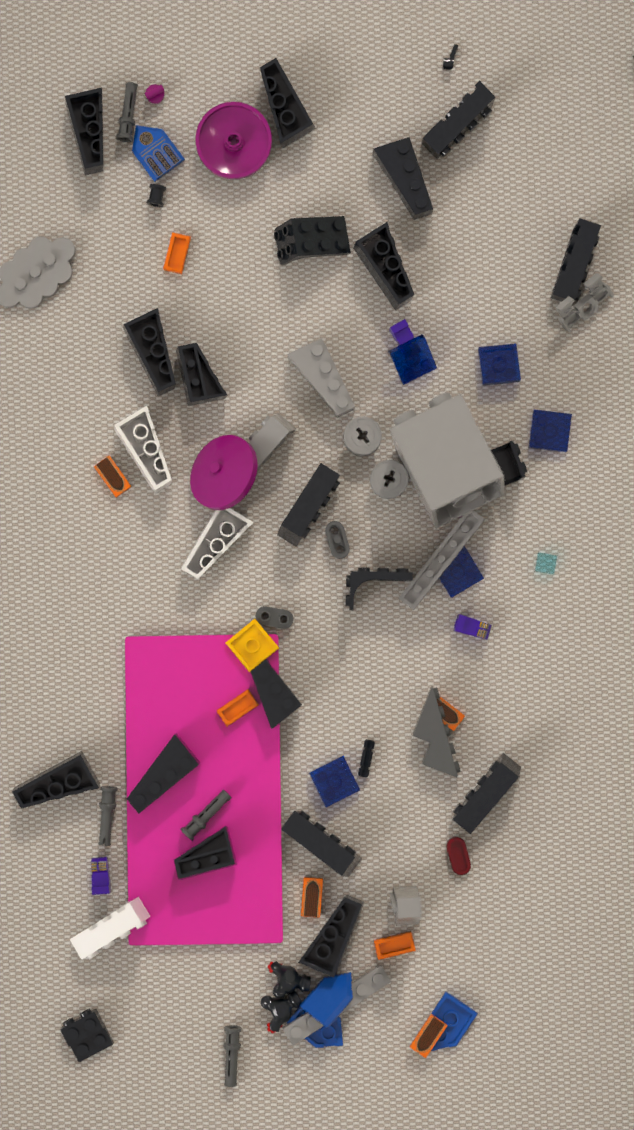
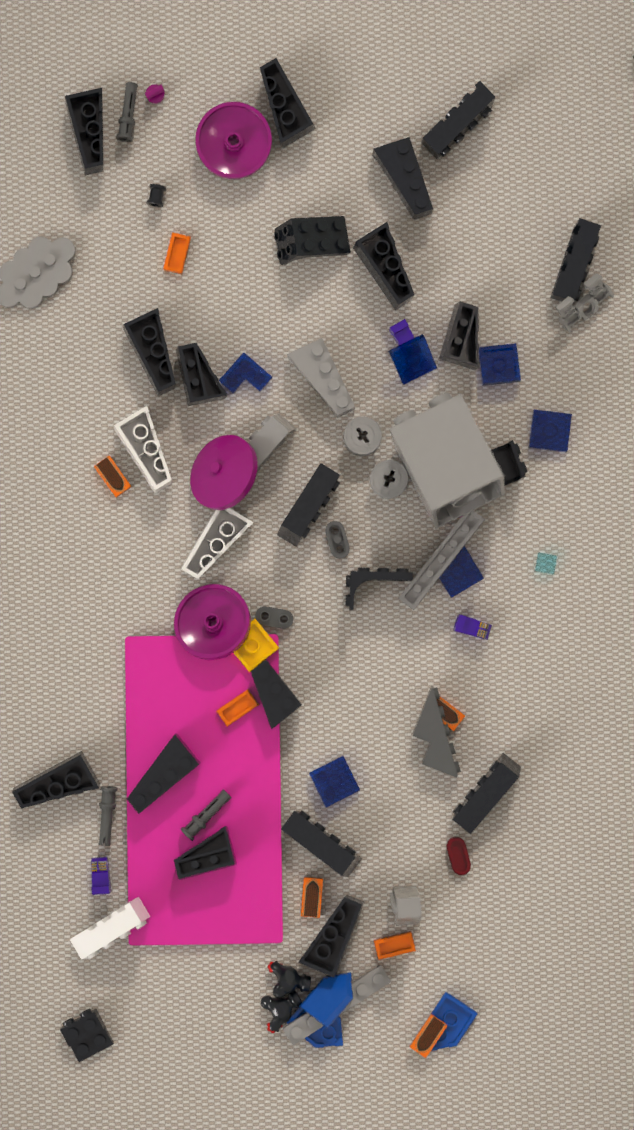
blue tile [132,125,185,182] -> none
dark grey pin [224,1025,242,1087] -> none
black axle [358,739,375,778] -> none
black hand [443,44,458,70] -> none
none -> magenta dish [174,584,251,660]
none -> clear blue plate [219,352,273,394]
none -> black wedge [439,301,480,370]

